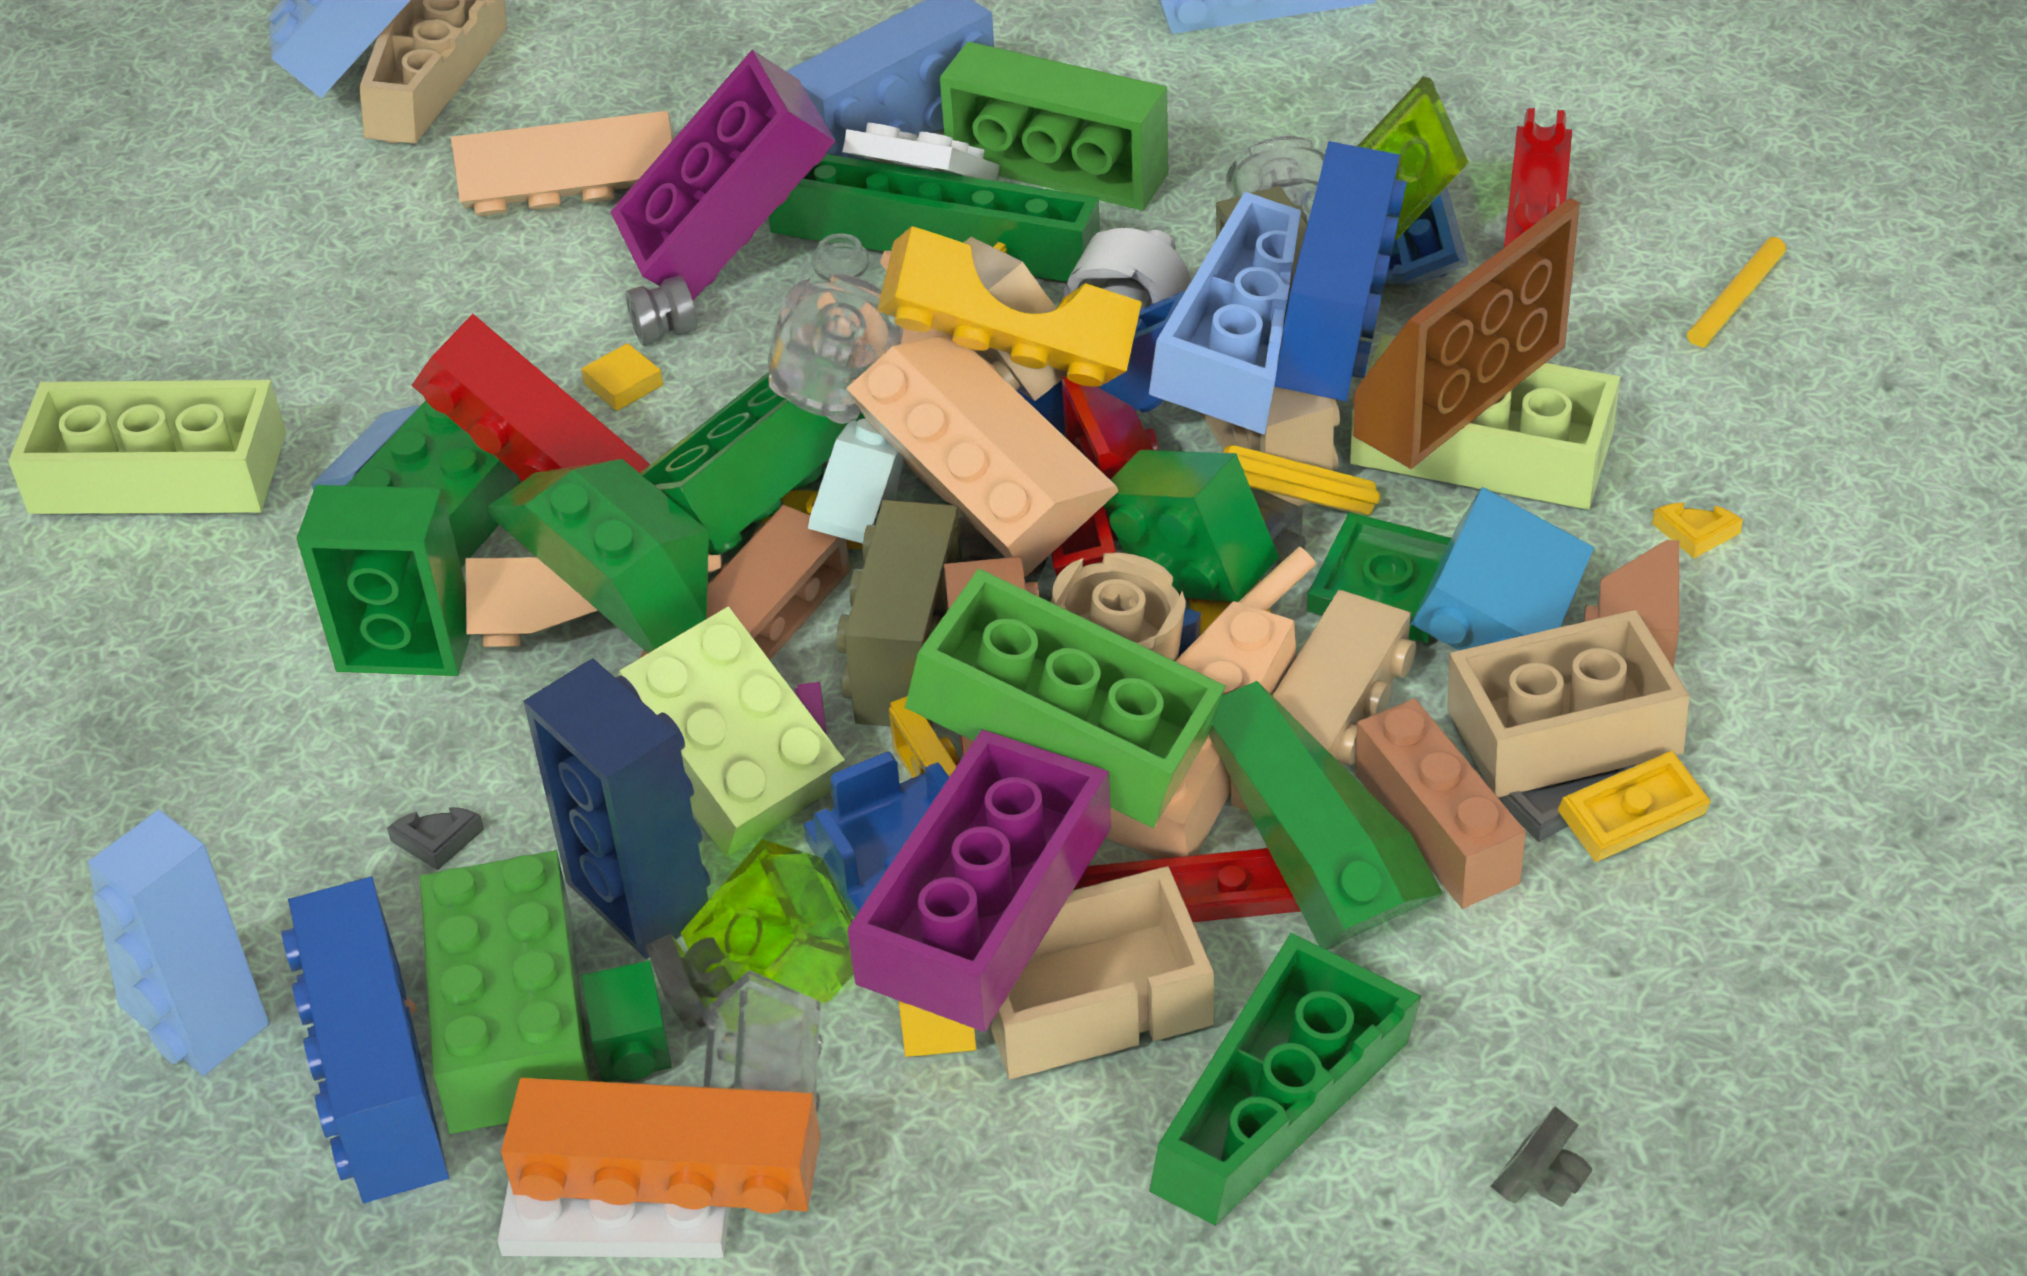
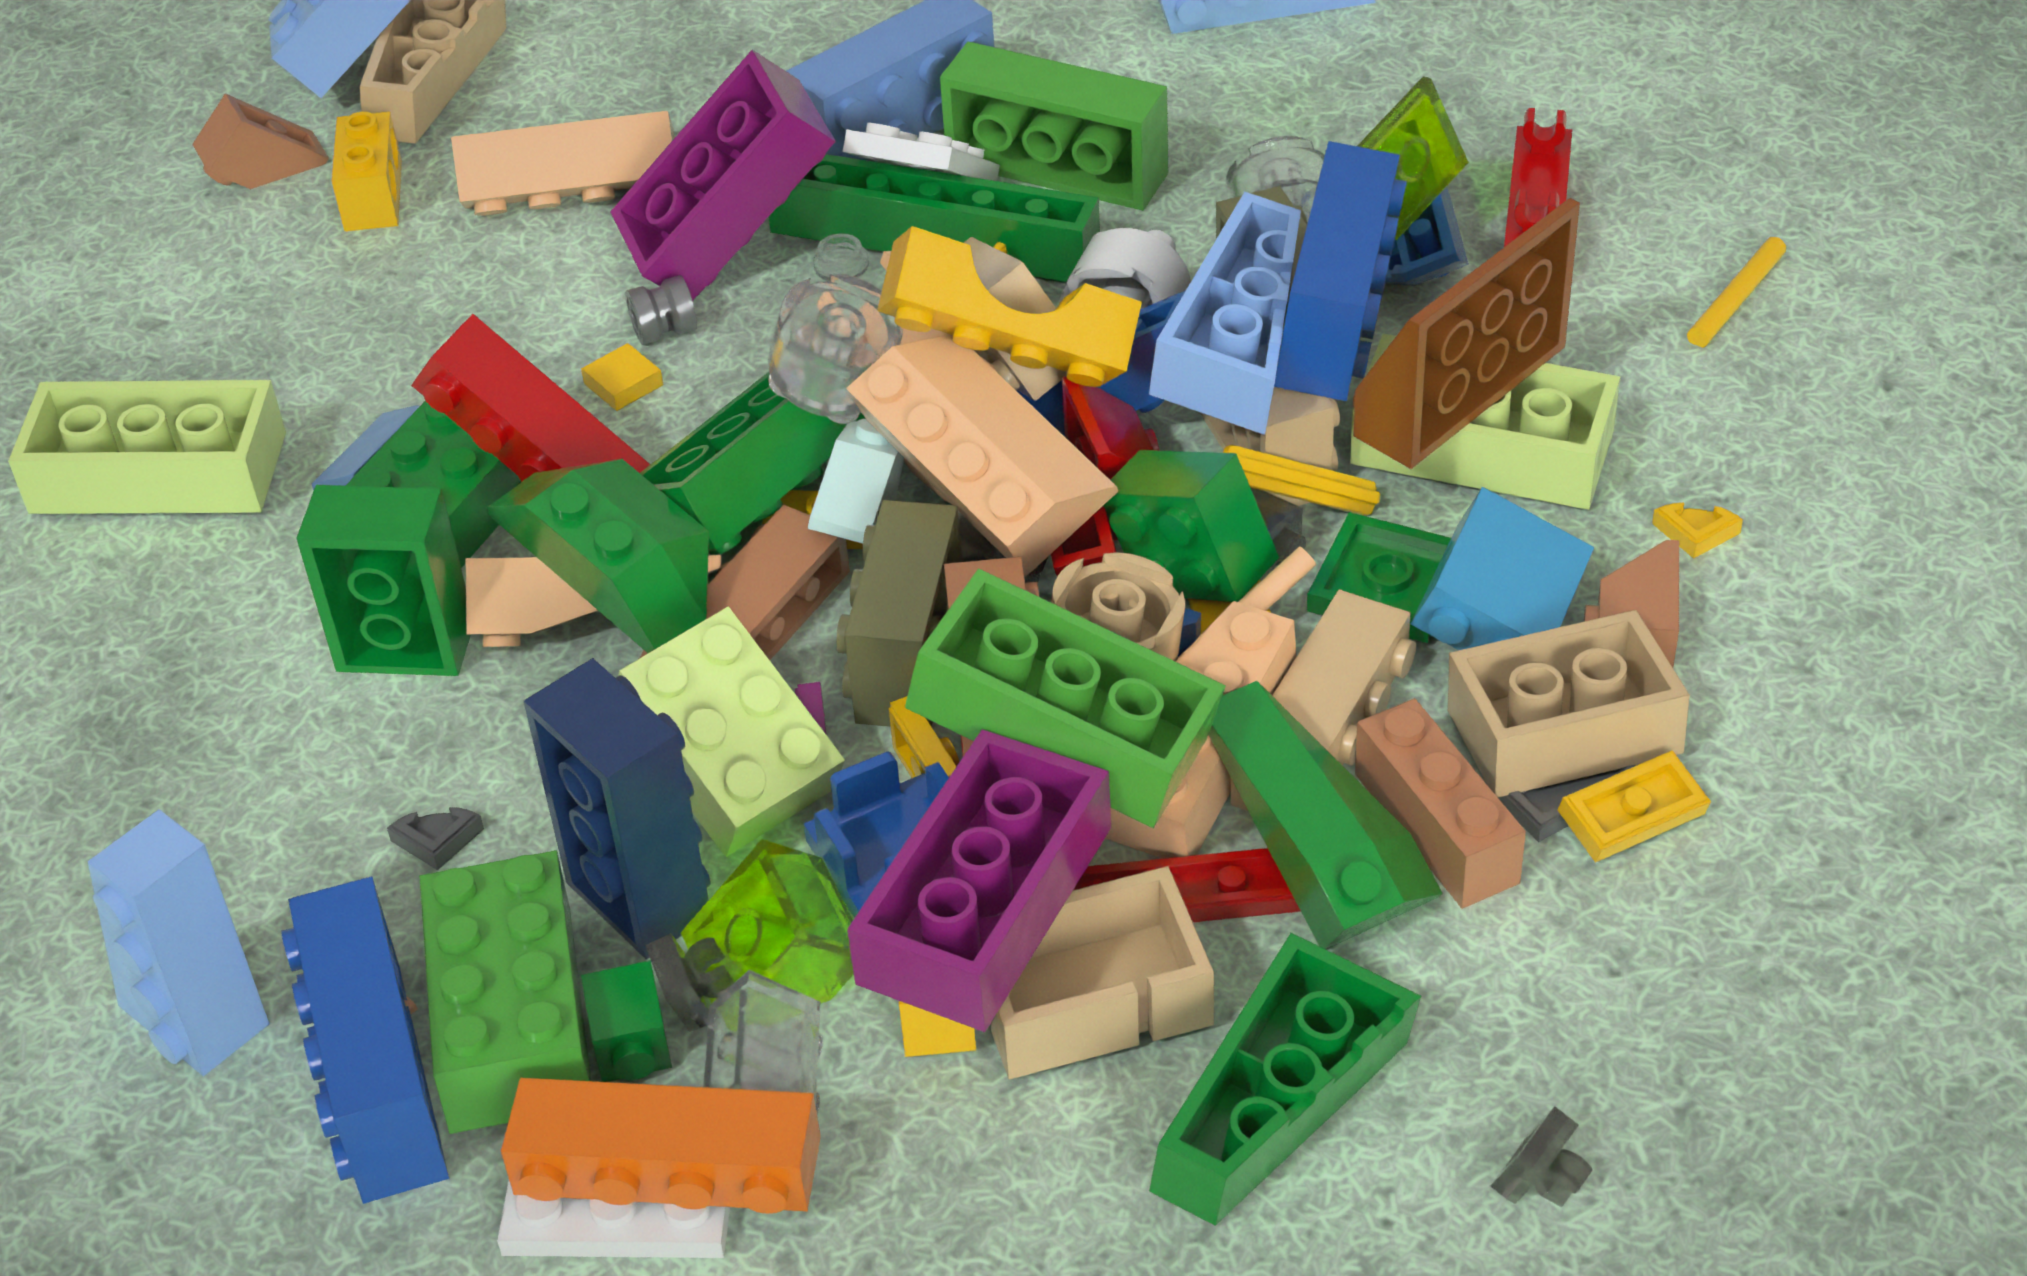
none -> nougat slope [192,94,329,189]
none -> yellow brick [332,111,402,232]

